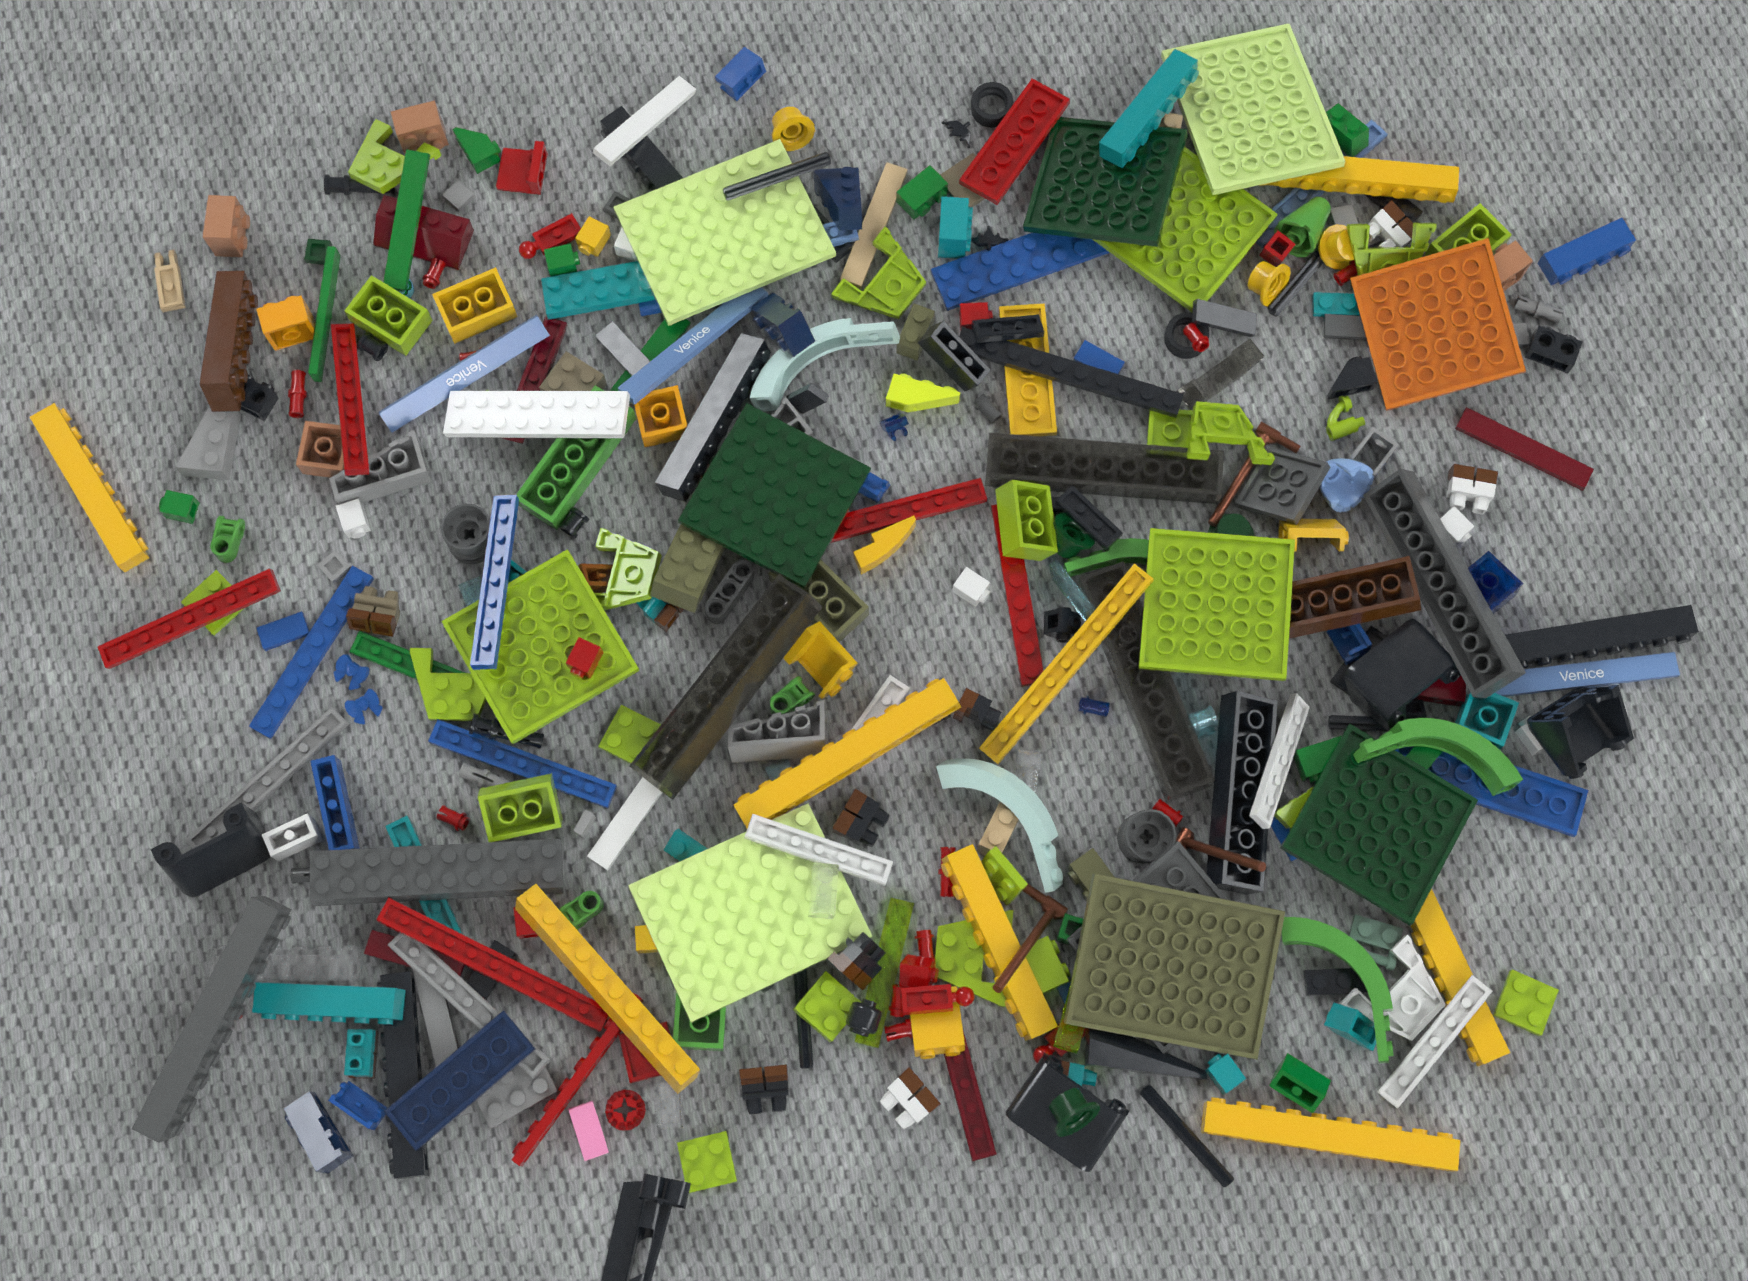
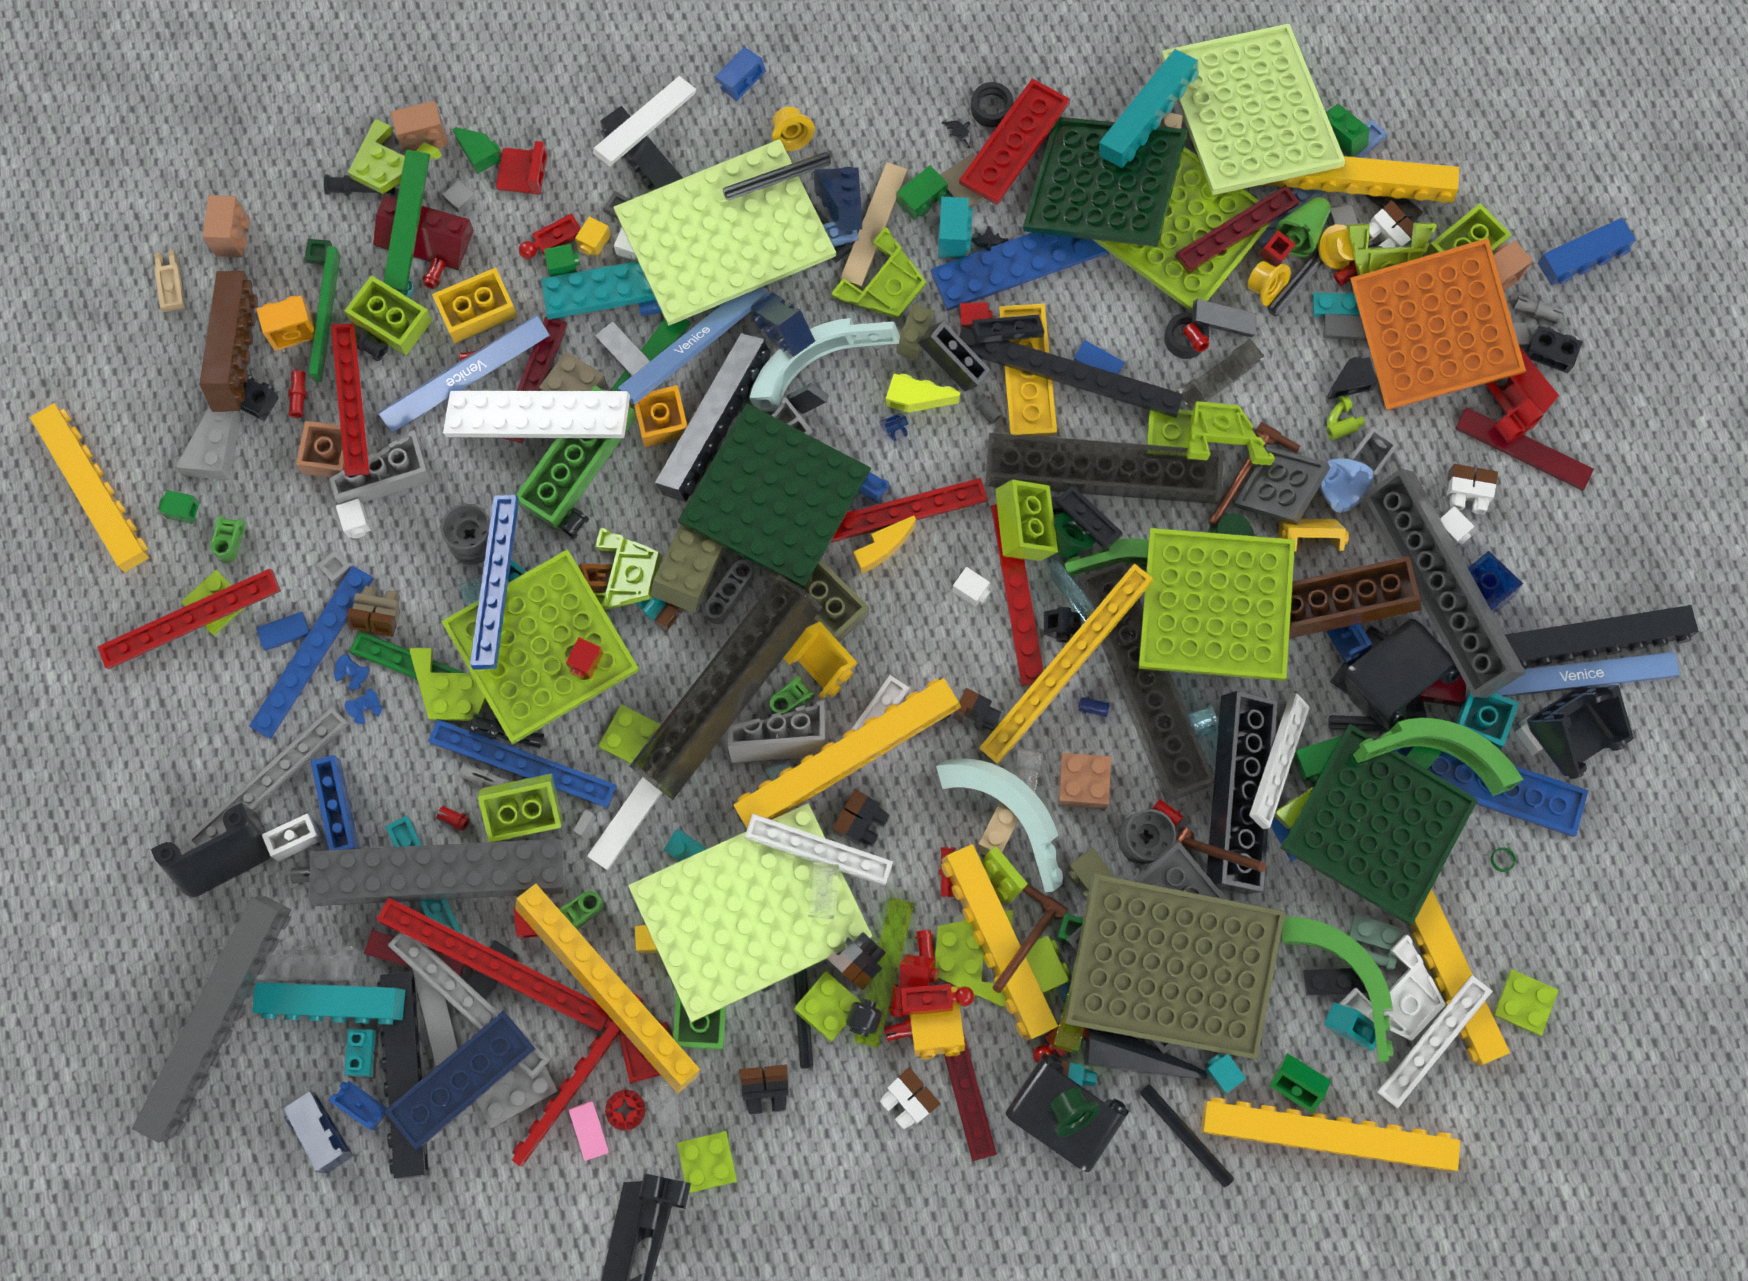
none -> nougat brick [1058,753,1111,809]
none -> dark red tile [1175,185,1299,274]
none -> red panel [1485,346,1560,443]
none -> green axle [1490,847,1516,872]

